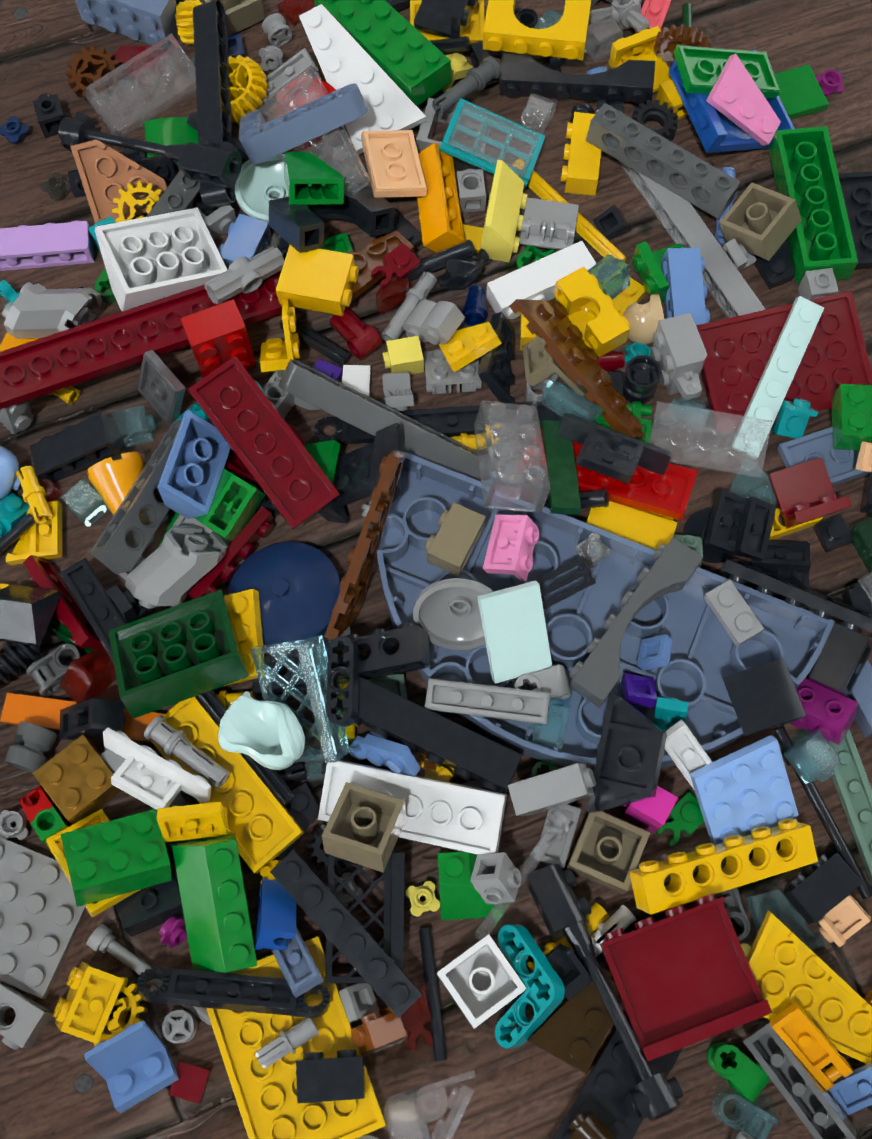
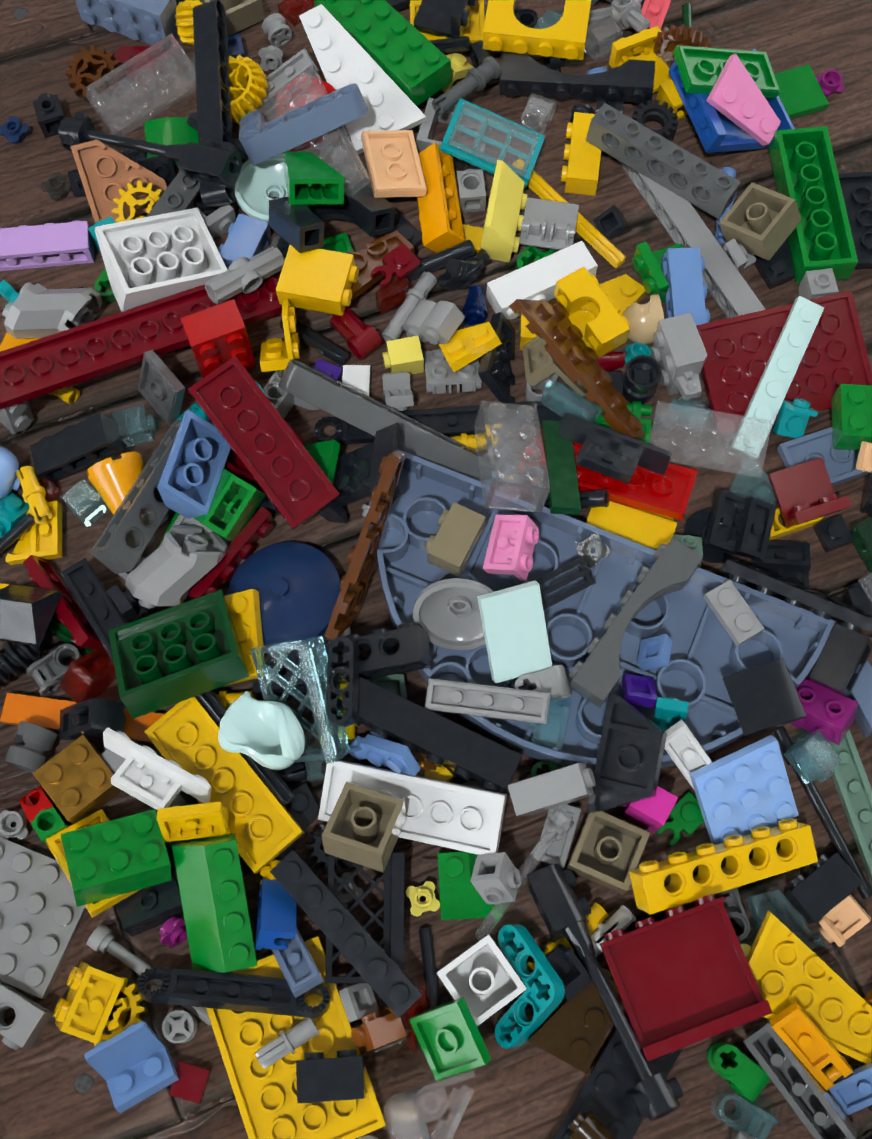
light grey pin [144,715,230,788] -> none
clear light blue brick [588,254,630,300] -> none
none -> green plate [409,997,492,1081]

